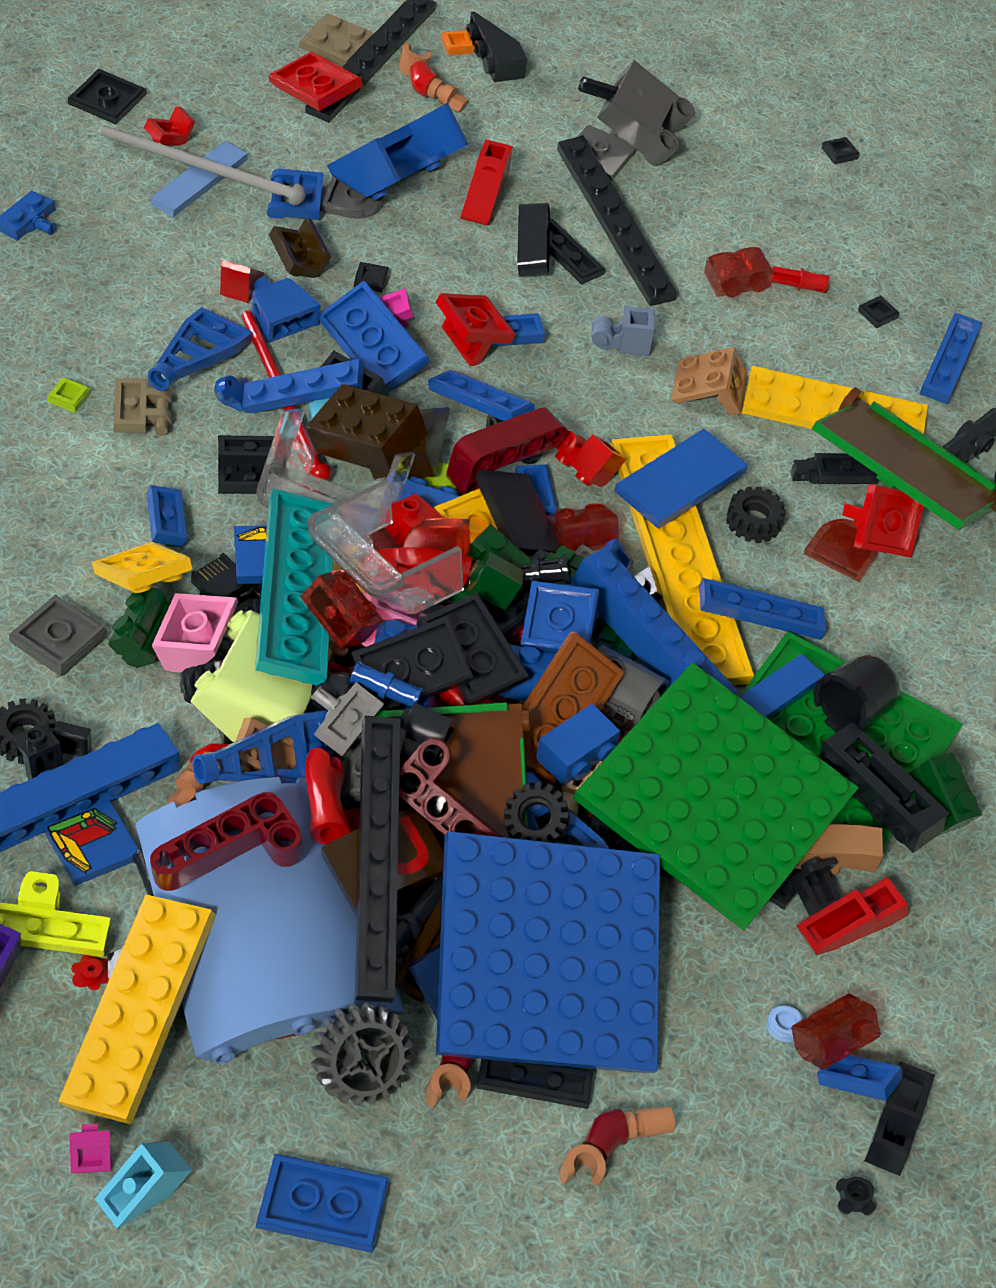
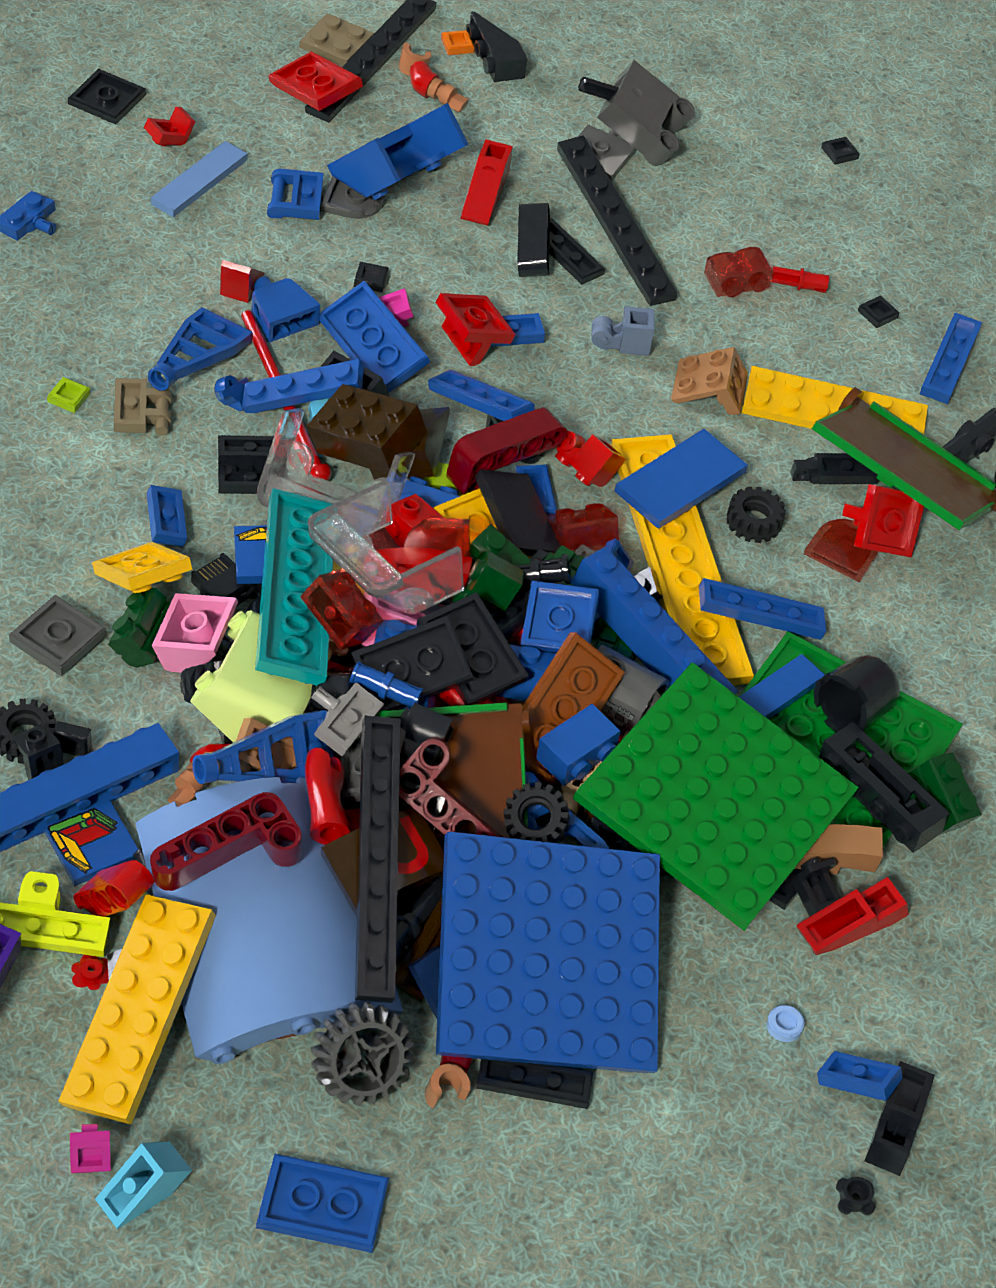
light grey bar [101,125,306,206] -> none
dark brown bracket [269,218,331,278] -> none
nougat piece [559,1106,675,1186] -> none
clear red brick [791,993,881,1070] -> none
none -> red beam [73,860,154,917]

